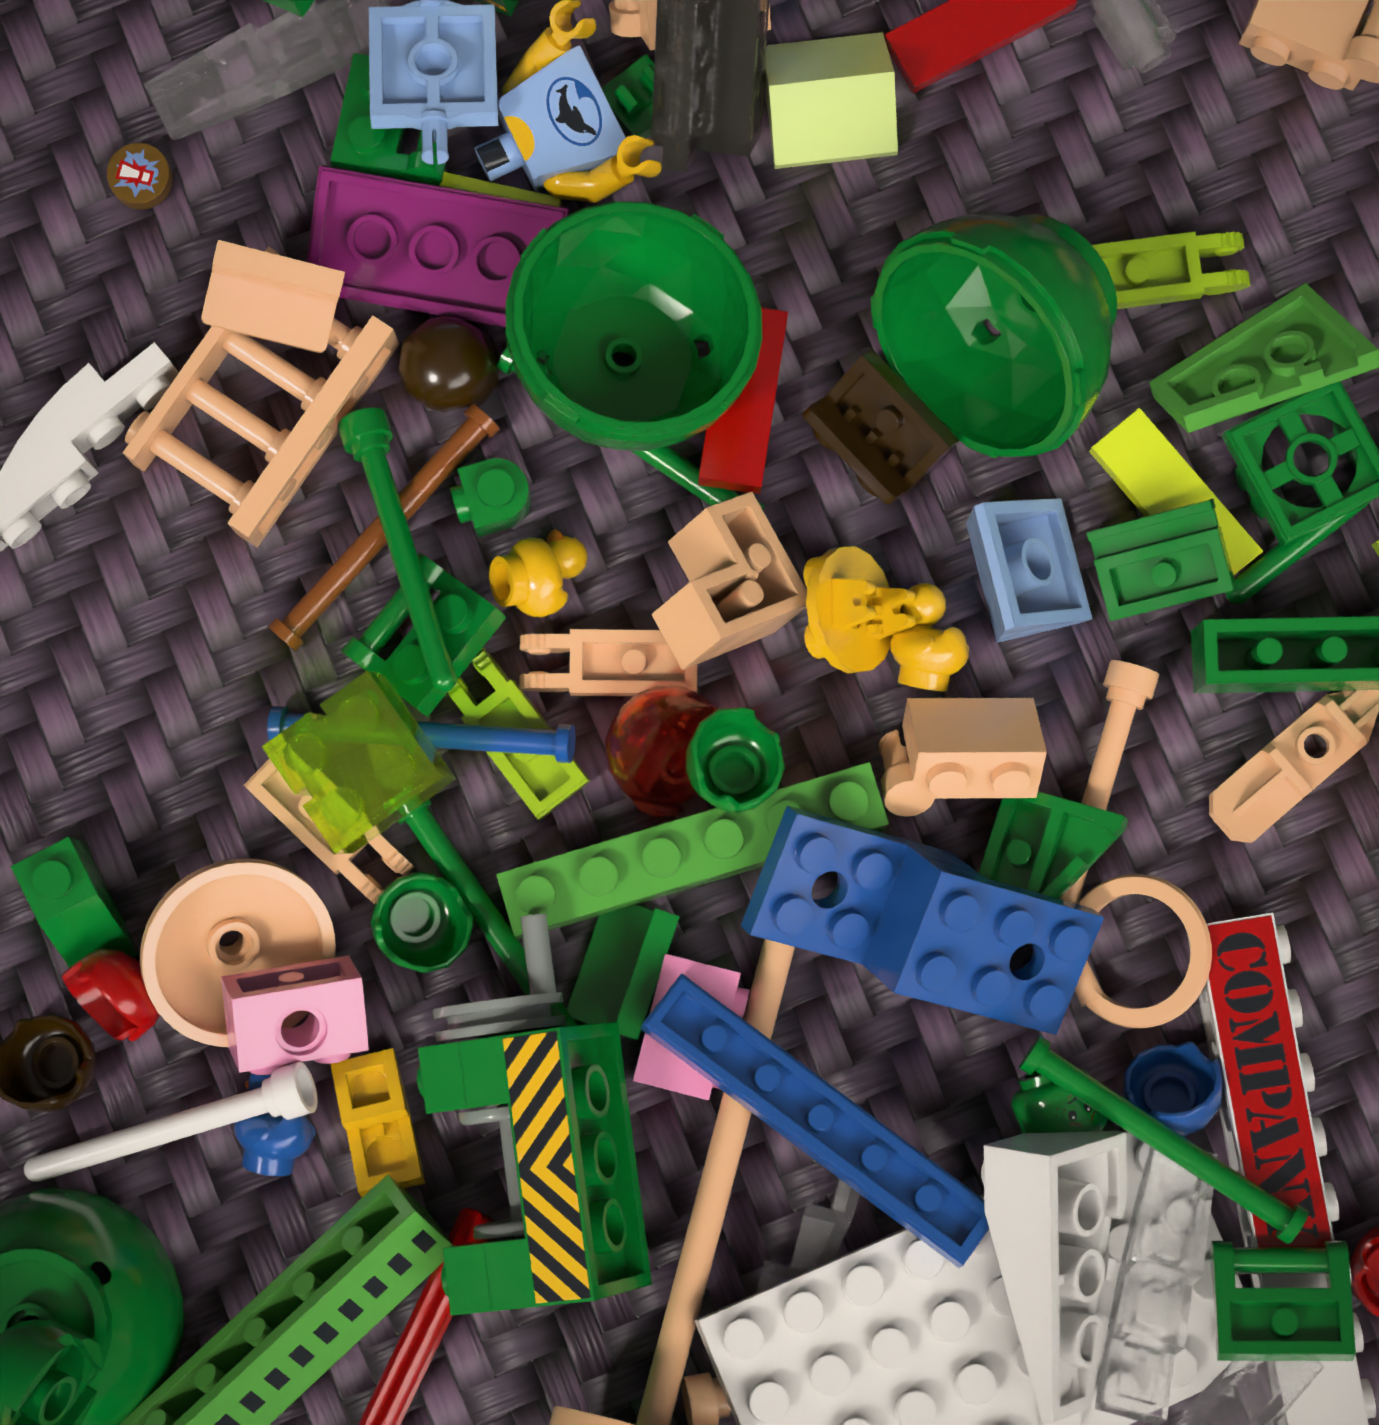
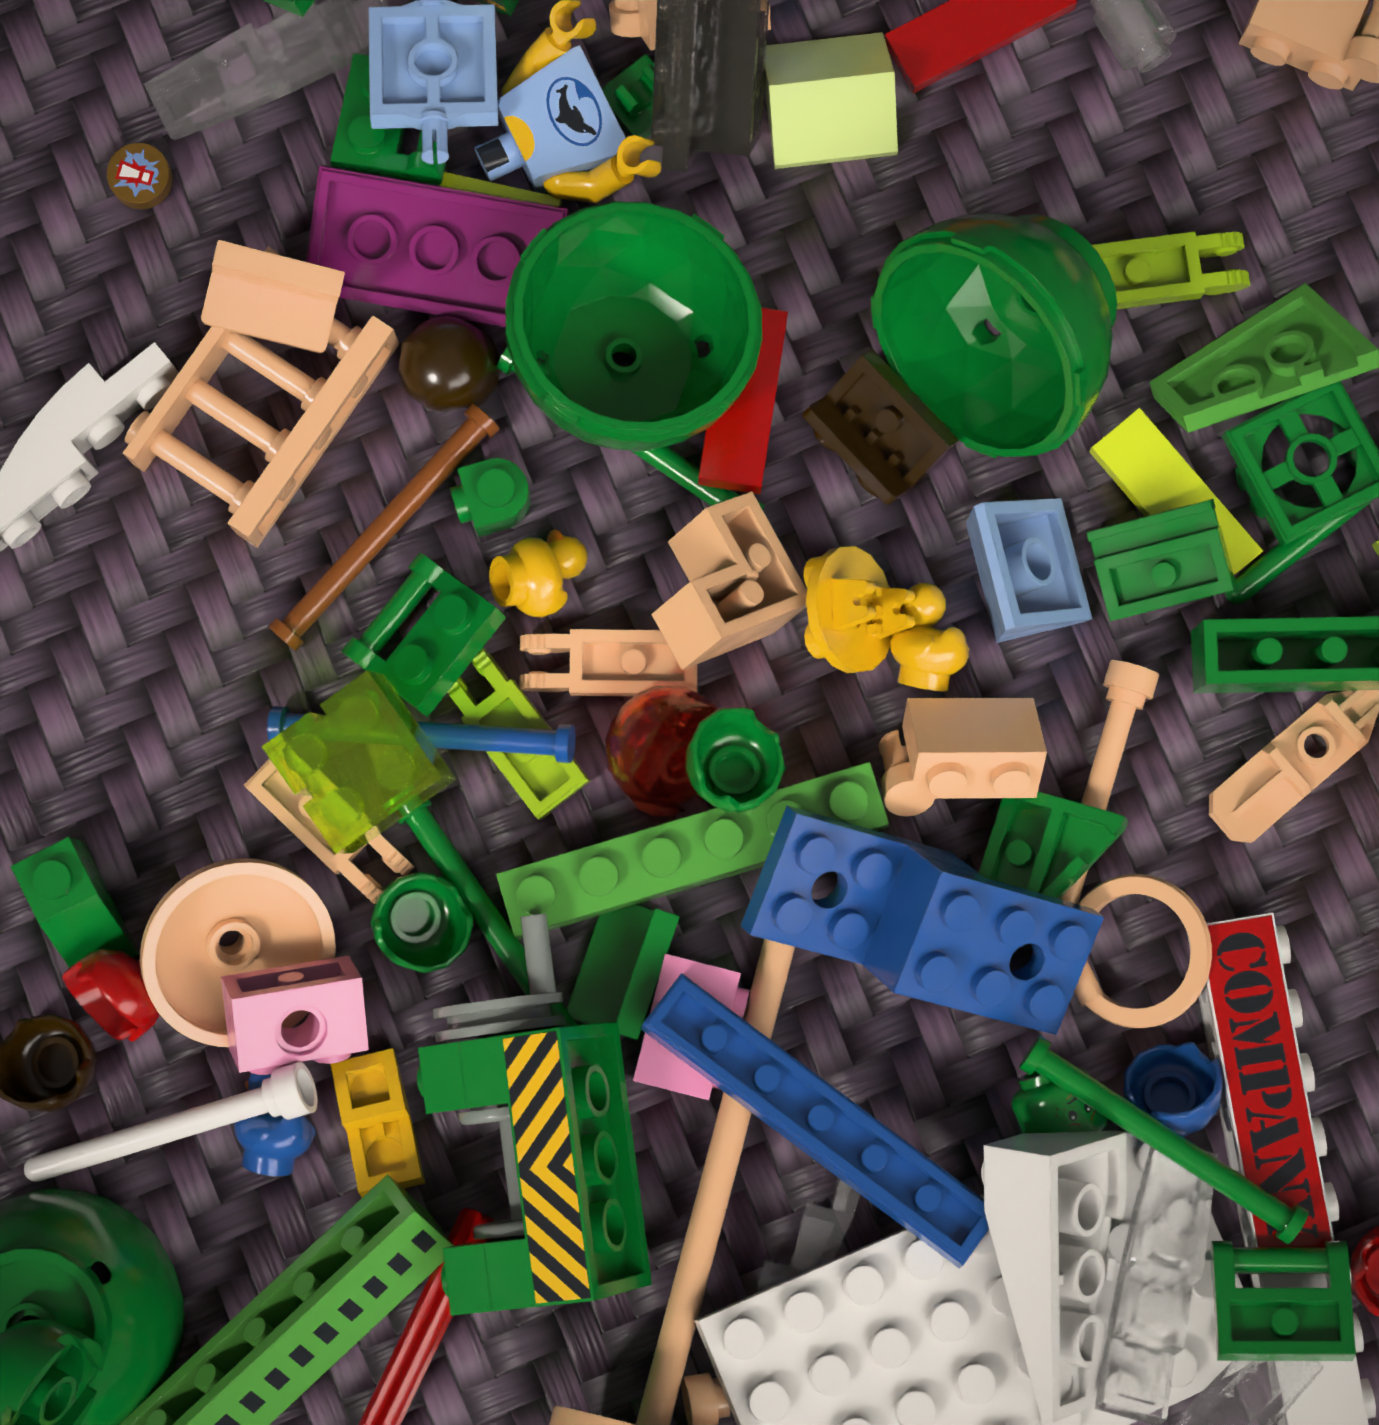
green piece [337,407,457,692] -> none

